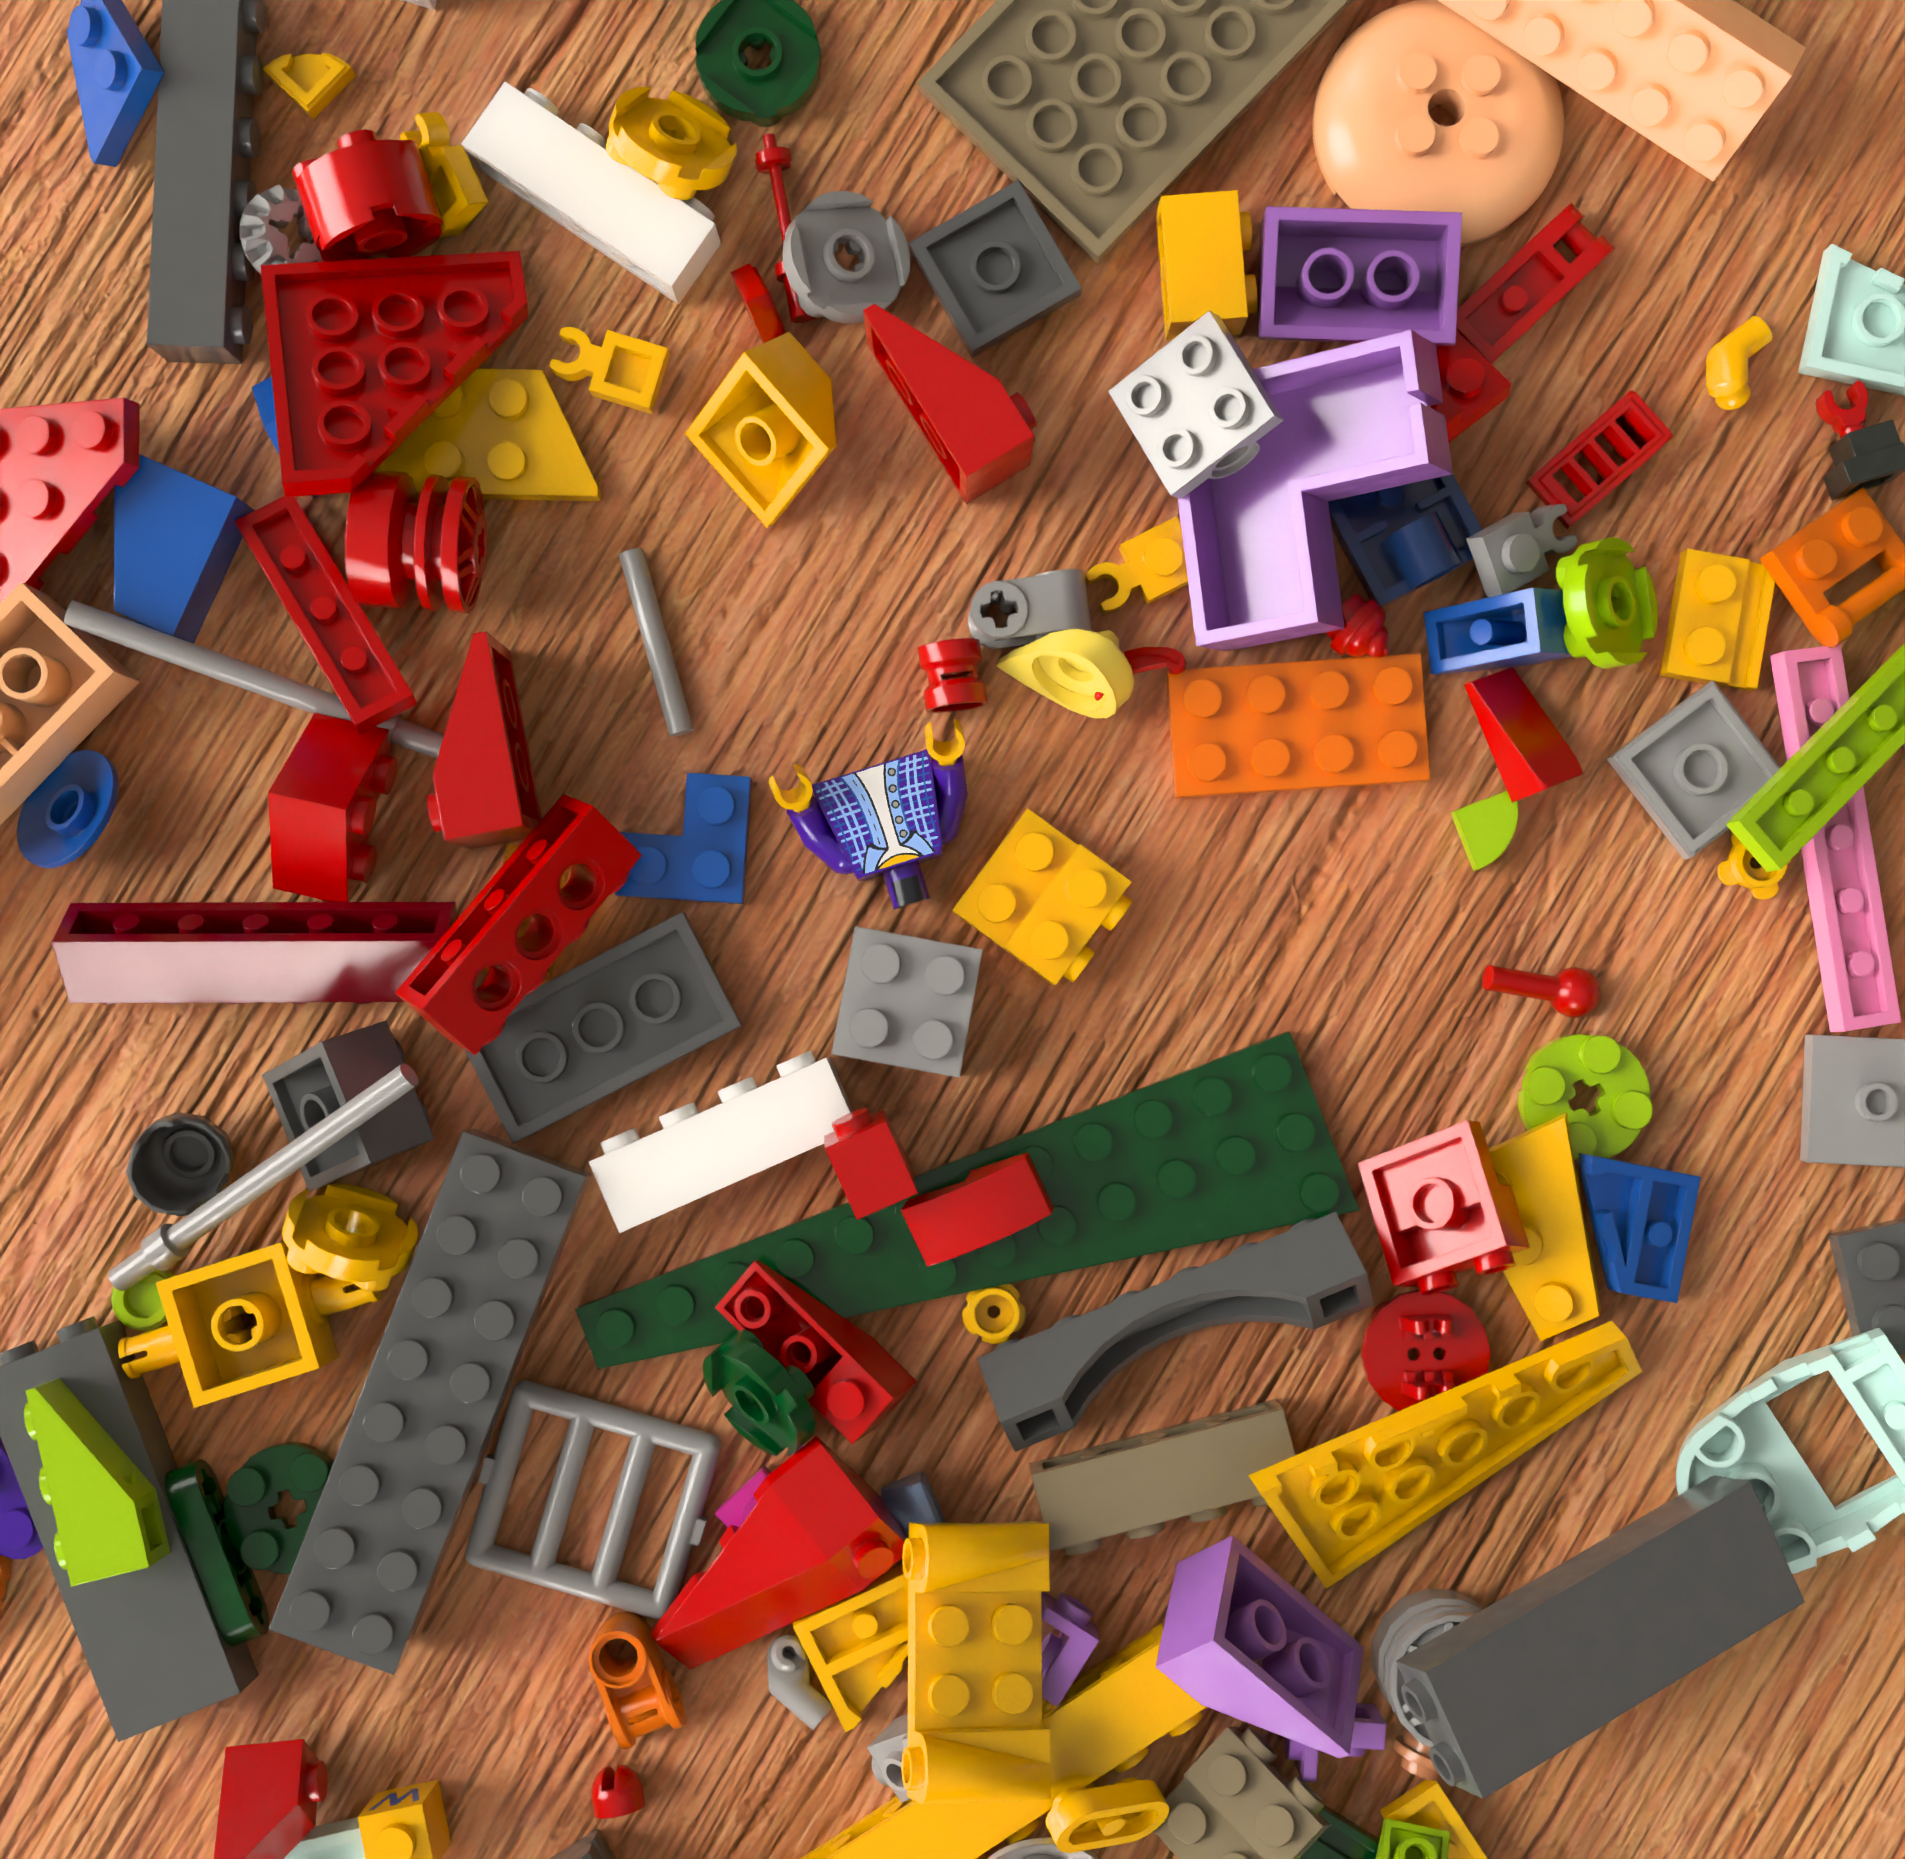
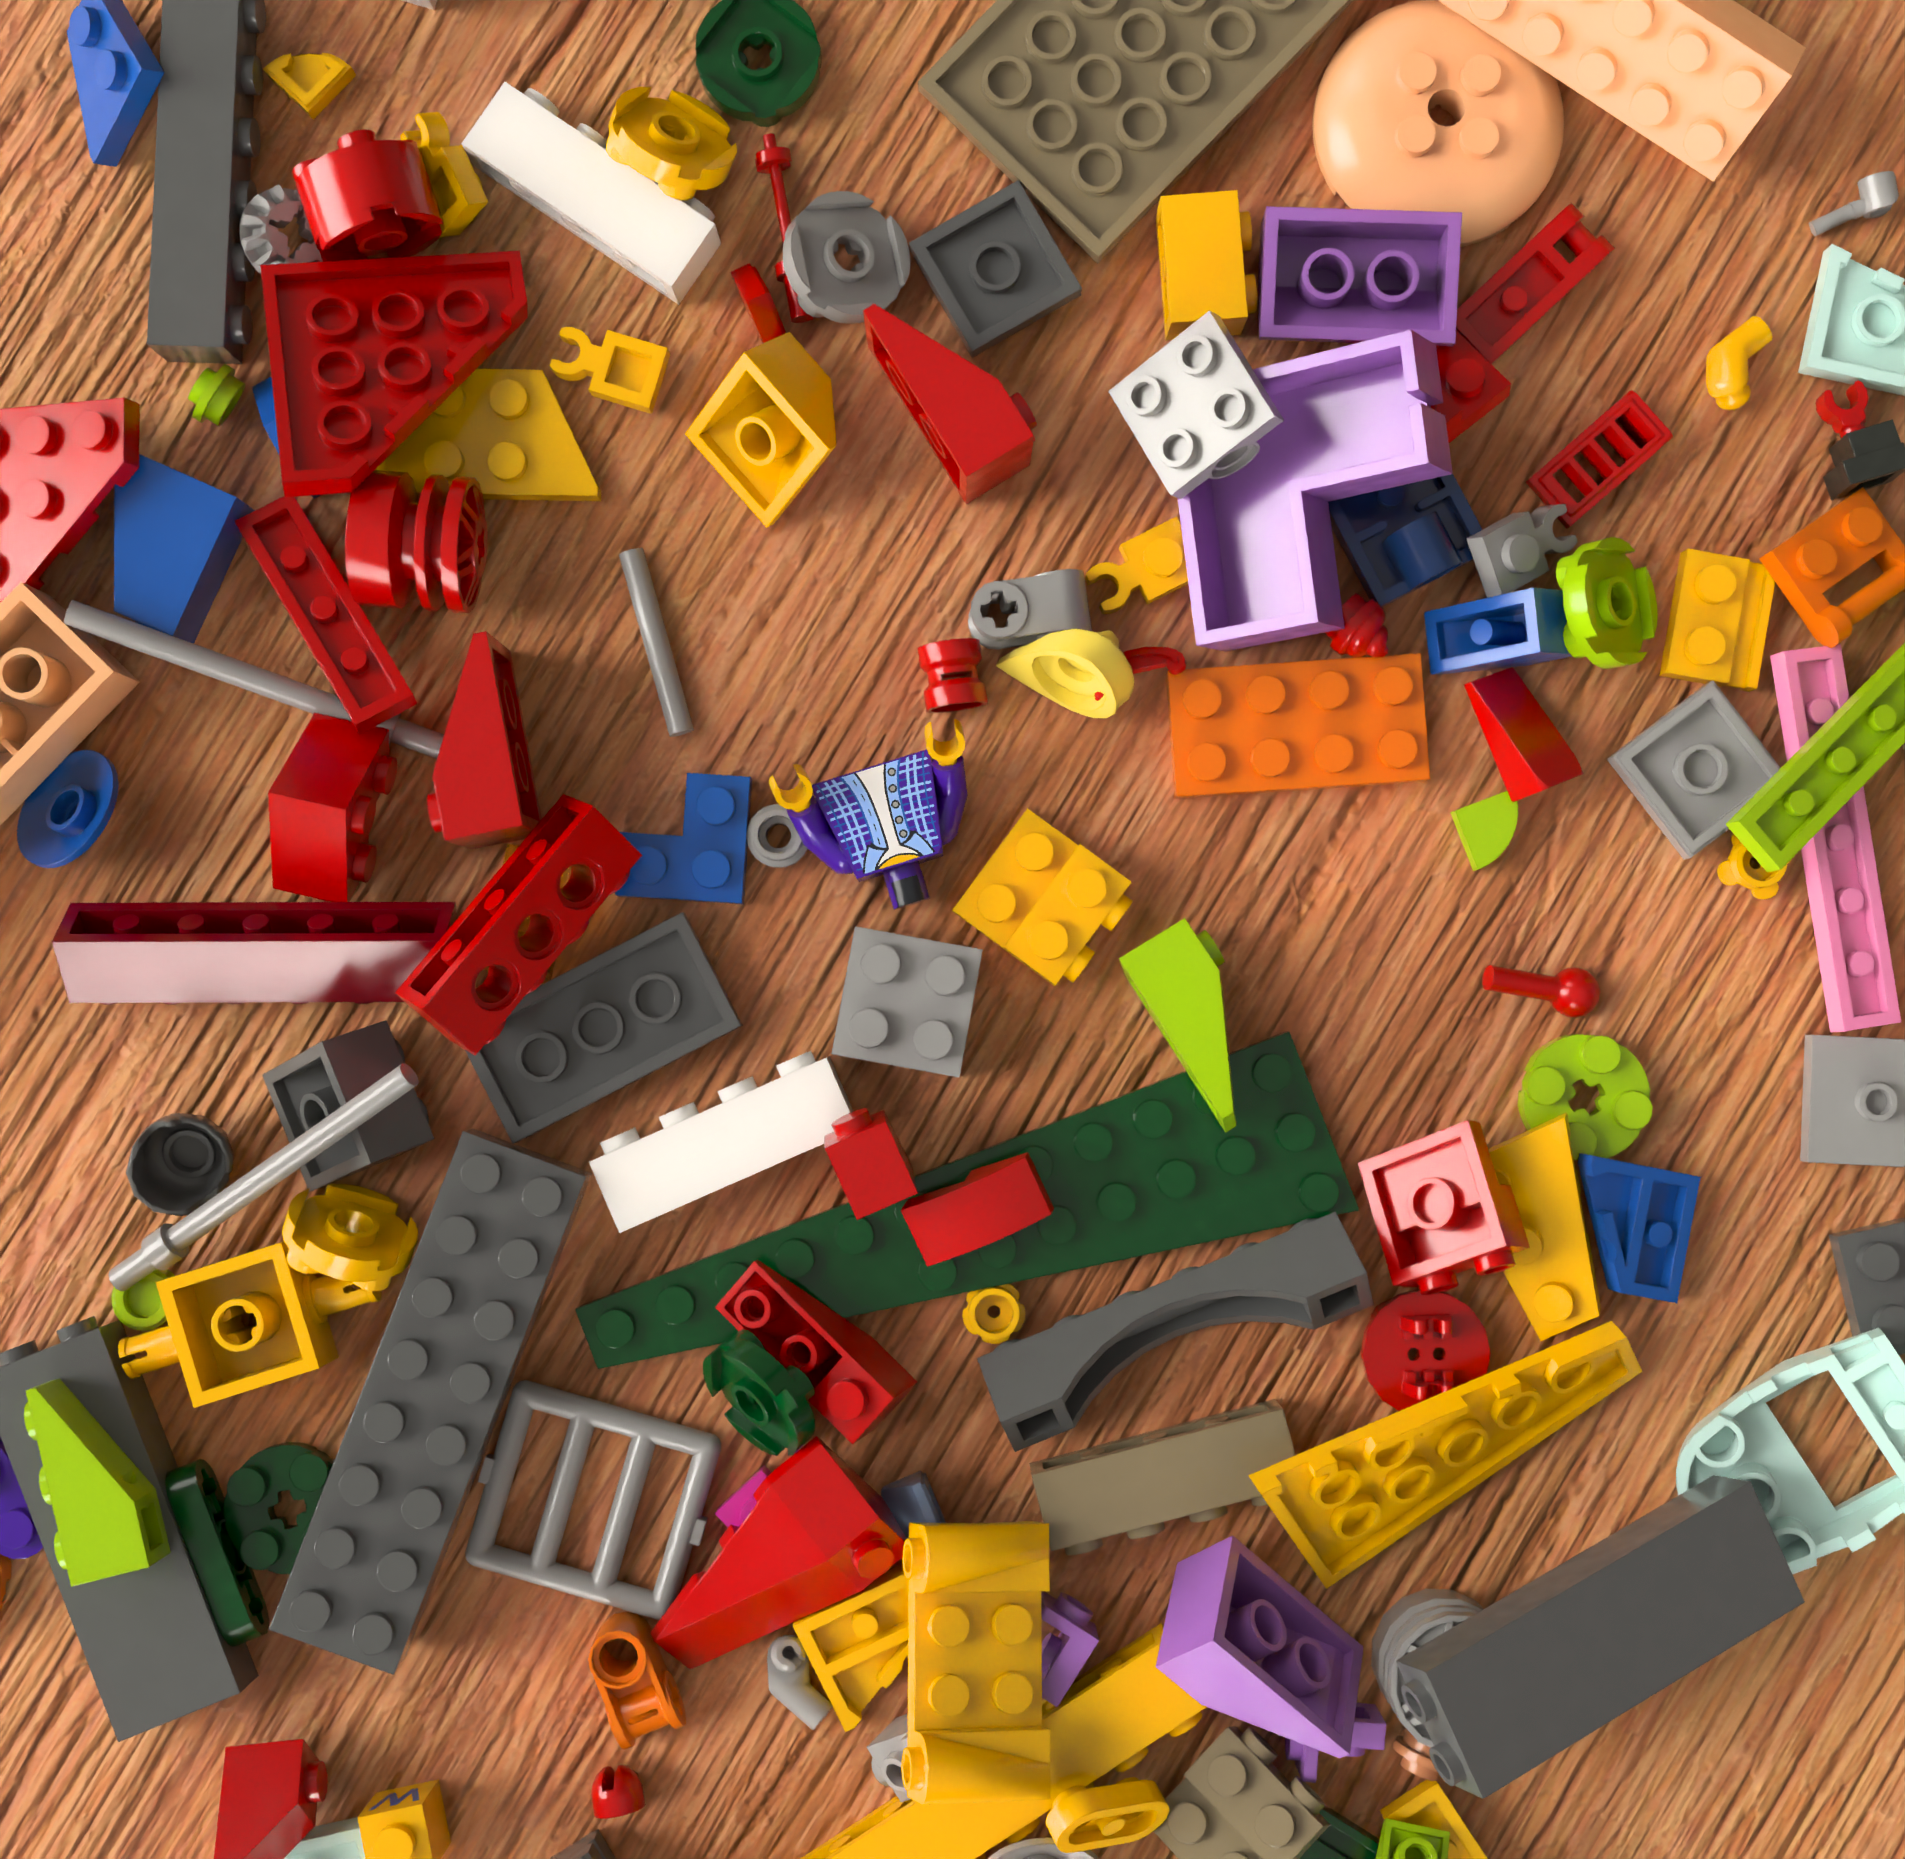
none -> lime plate [188,364,246,426]
none -> light grey plate [747,804,808,868]
none -> lime slope [1119,918,1237,1133]
none -> light grey hand [1809,171,1899,236]

